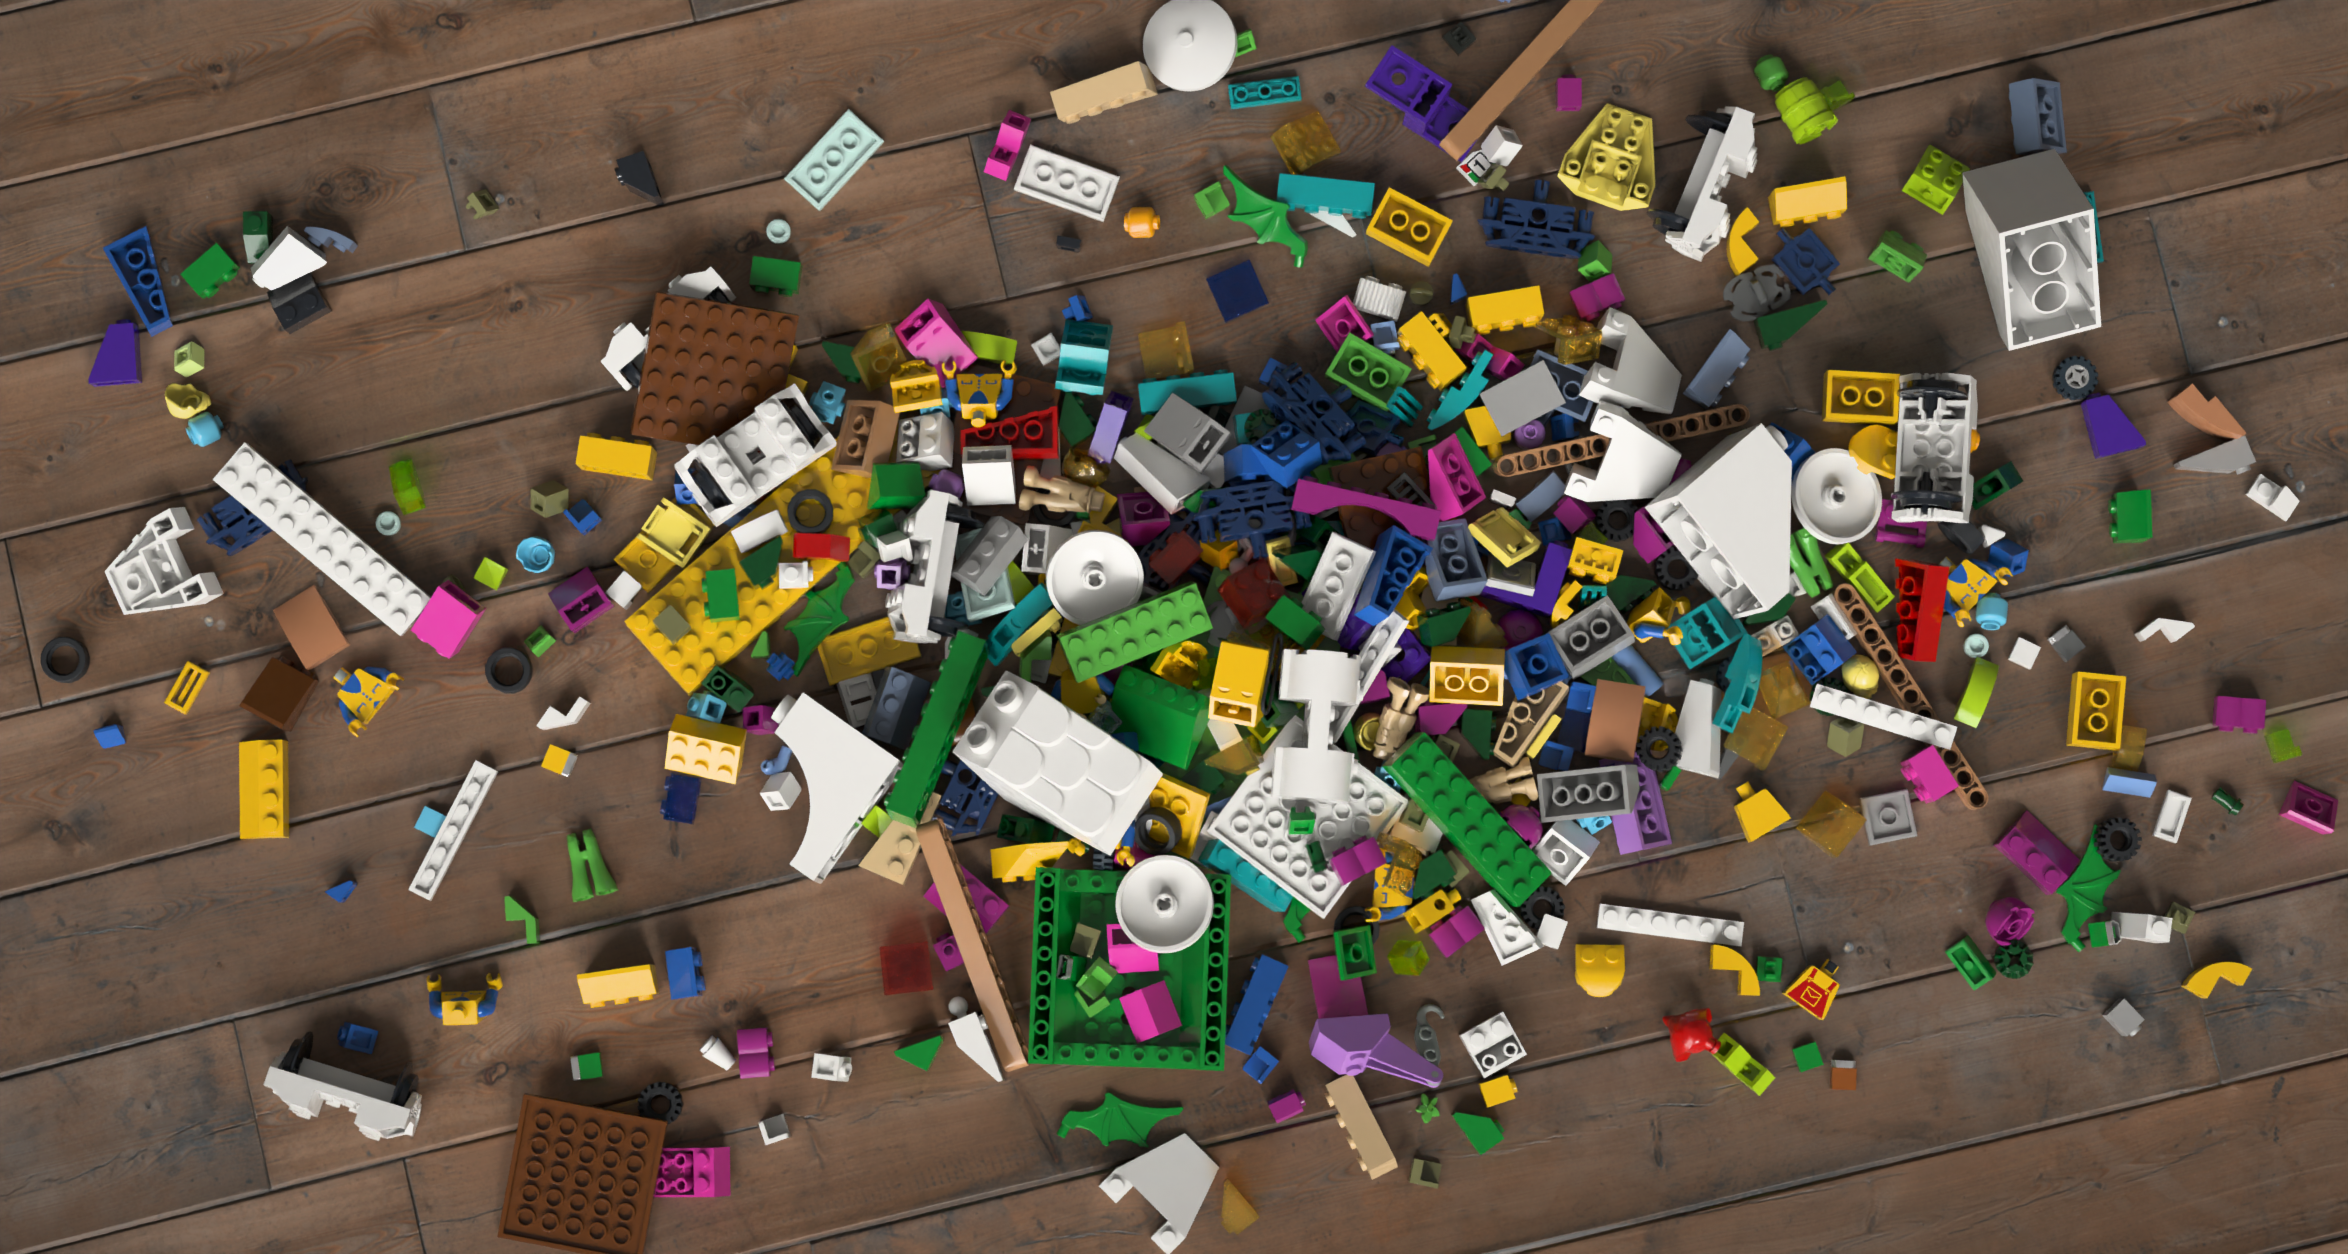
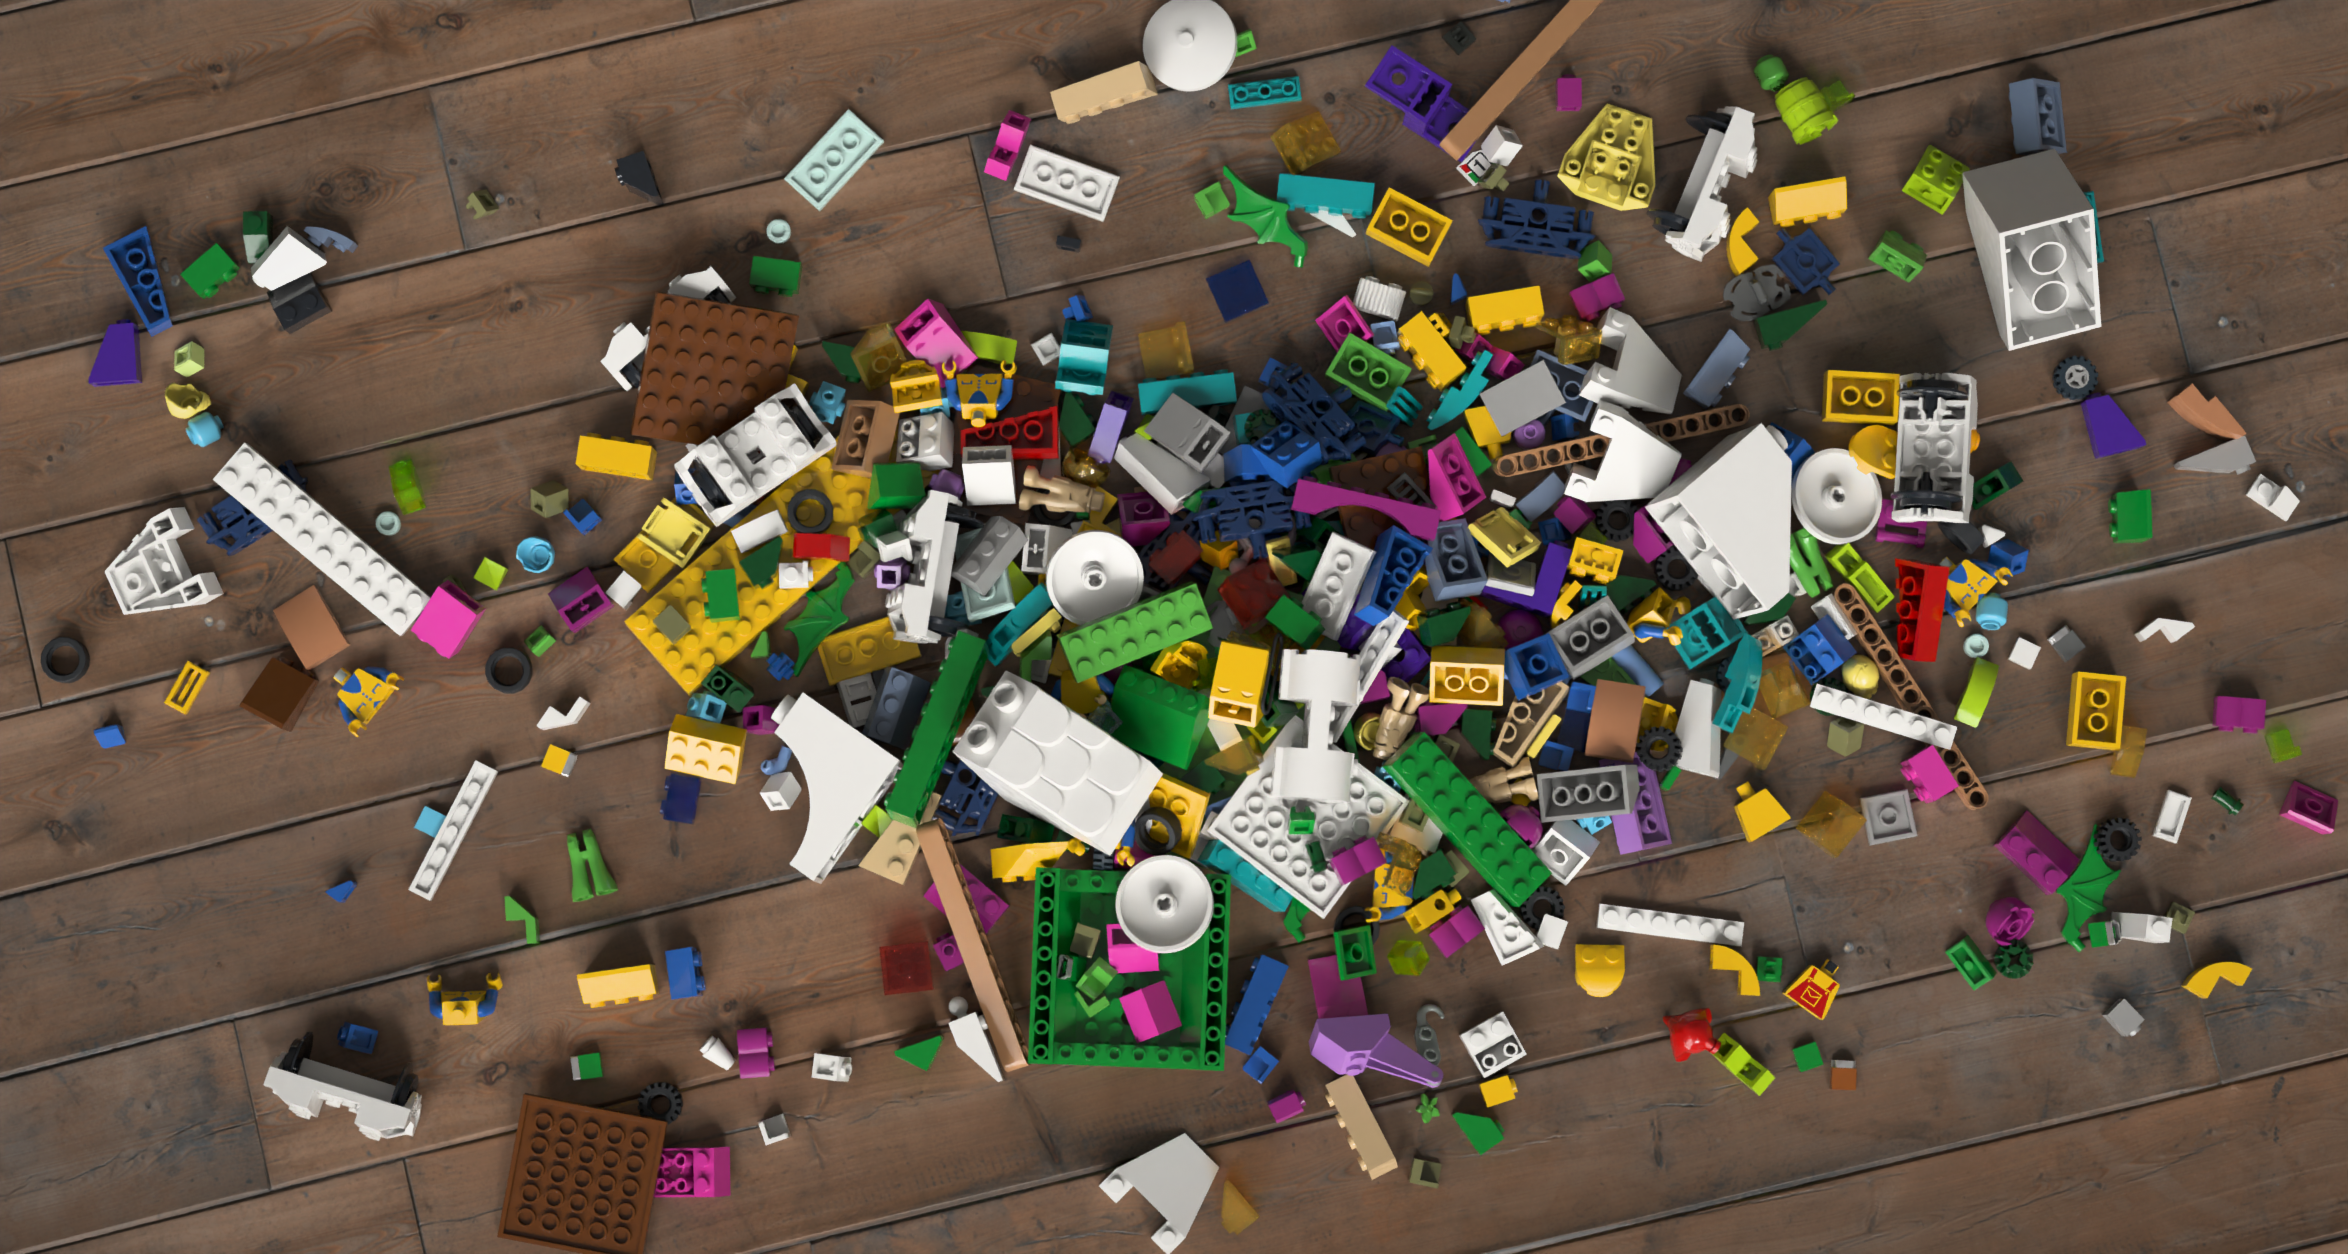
yellow slope [239,740,289,839] -> none
green animal [1056,1093,1184,1147] -> none
blue slope [1110,732,1139,751] -> none
light orange head [1124,207,1160,238] -> none
medium blue slope [2102,767,2157,798] -> none

